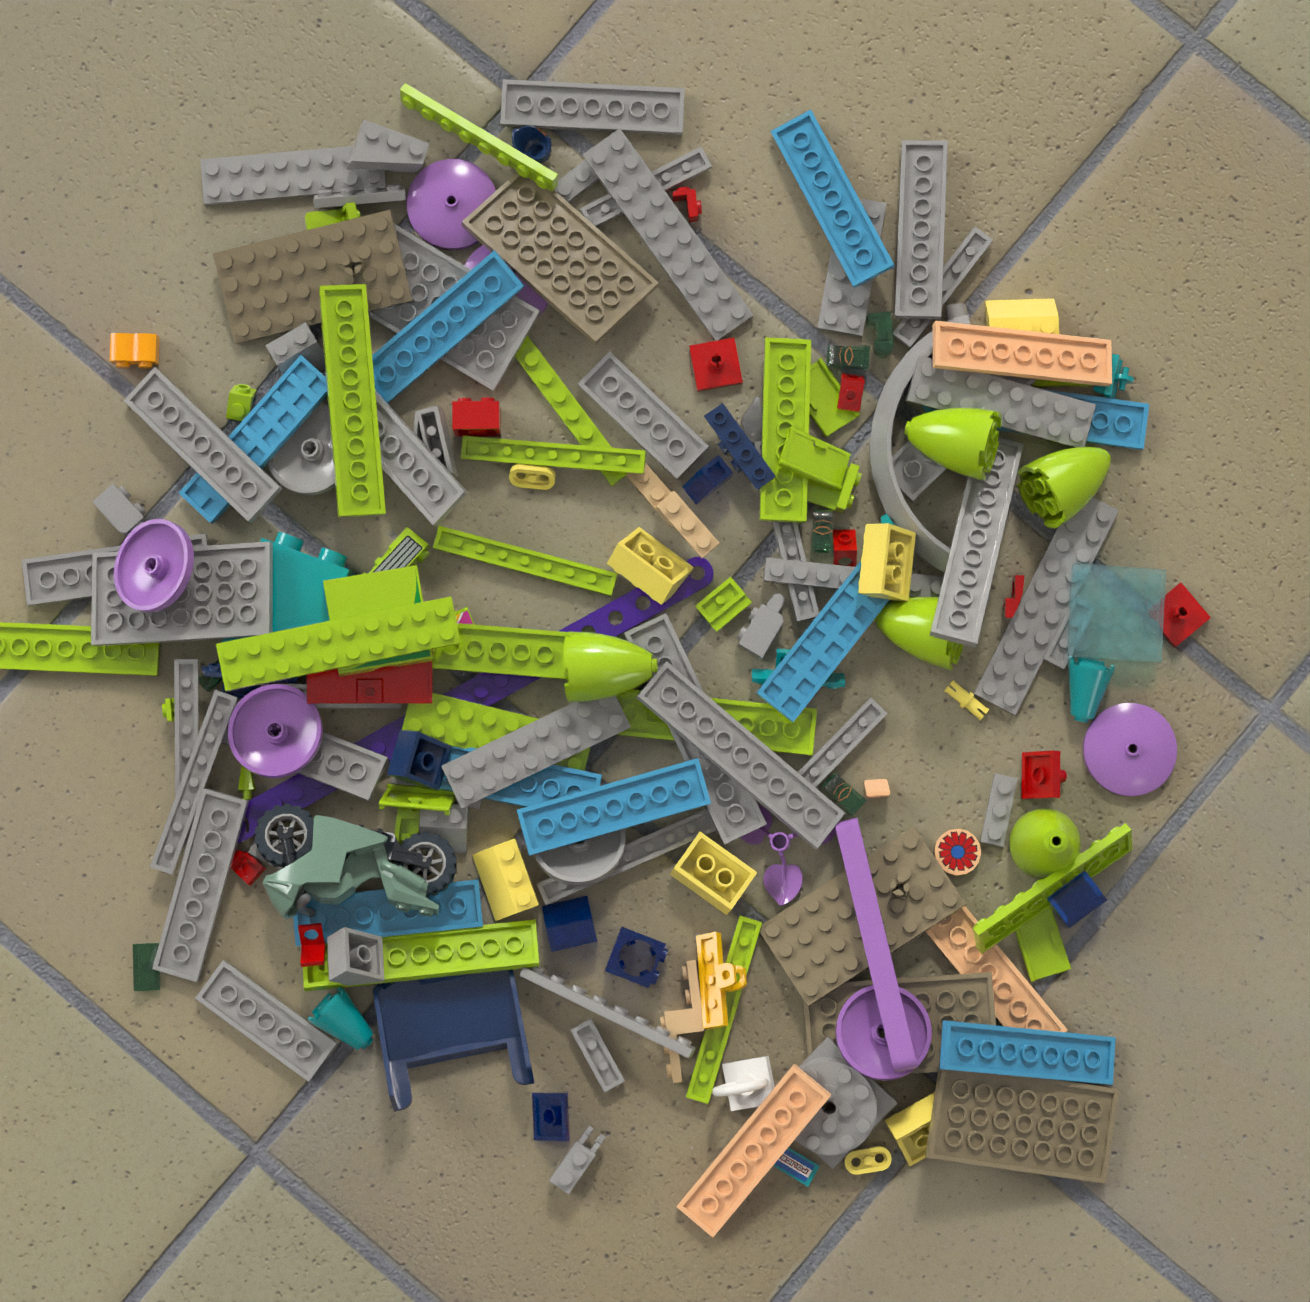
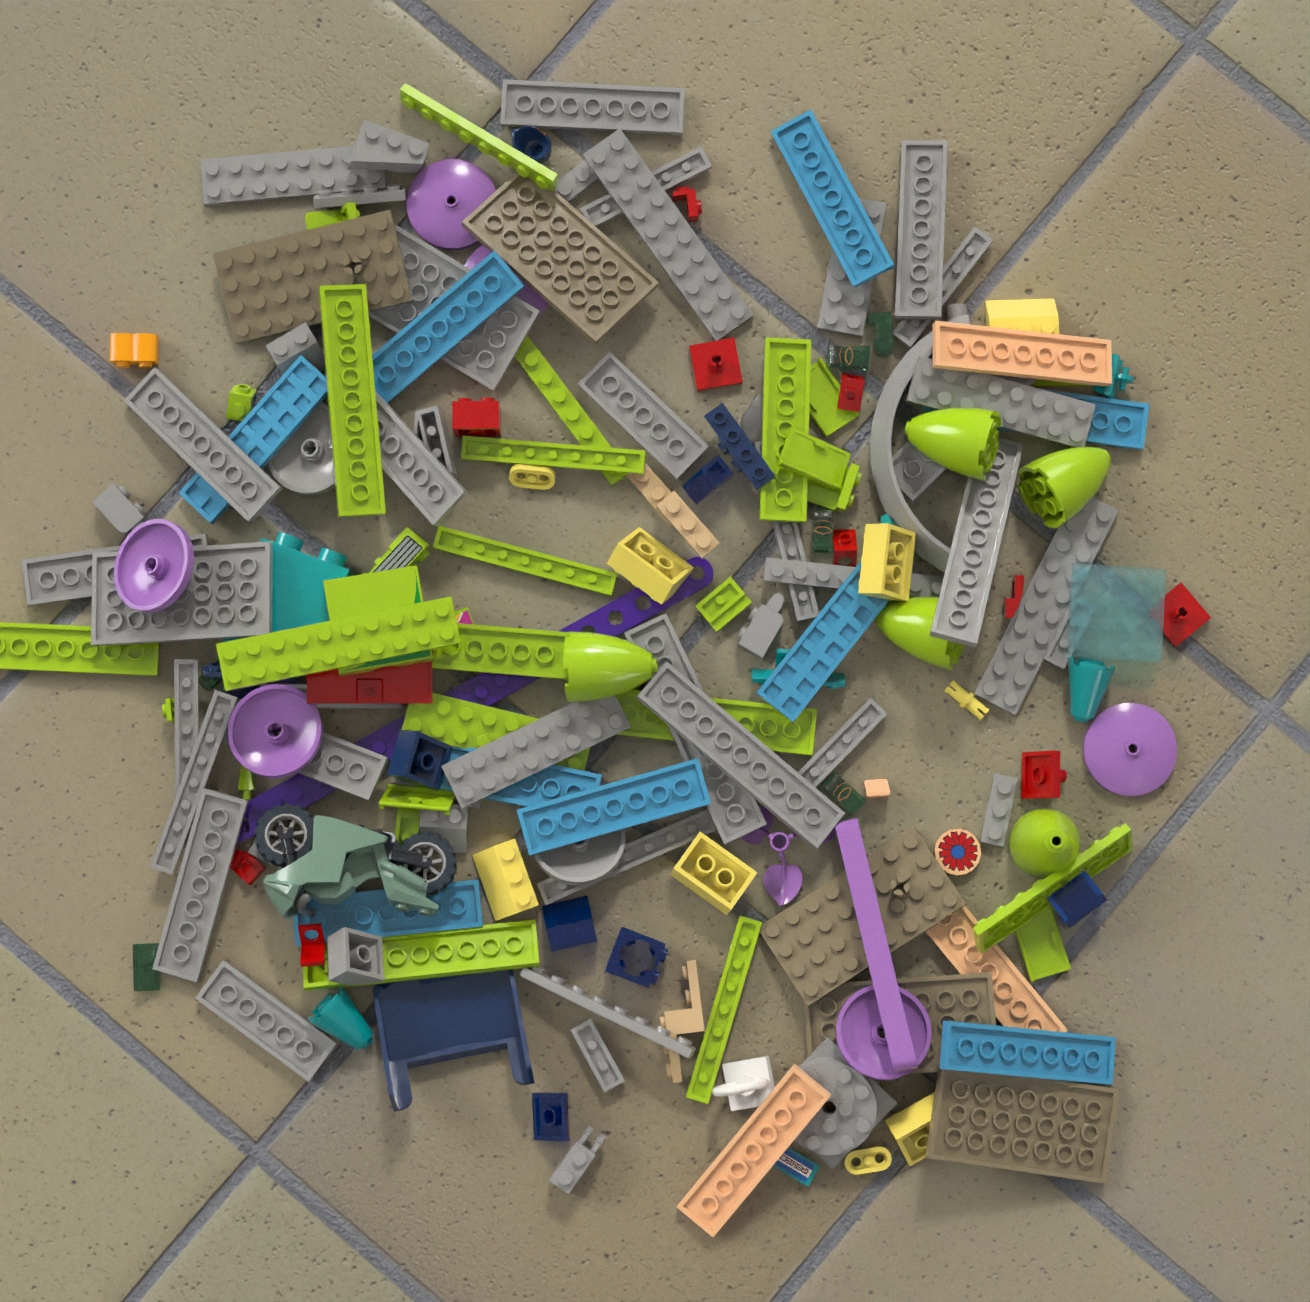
yellow plate [696,932,747,1030] -> none

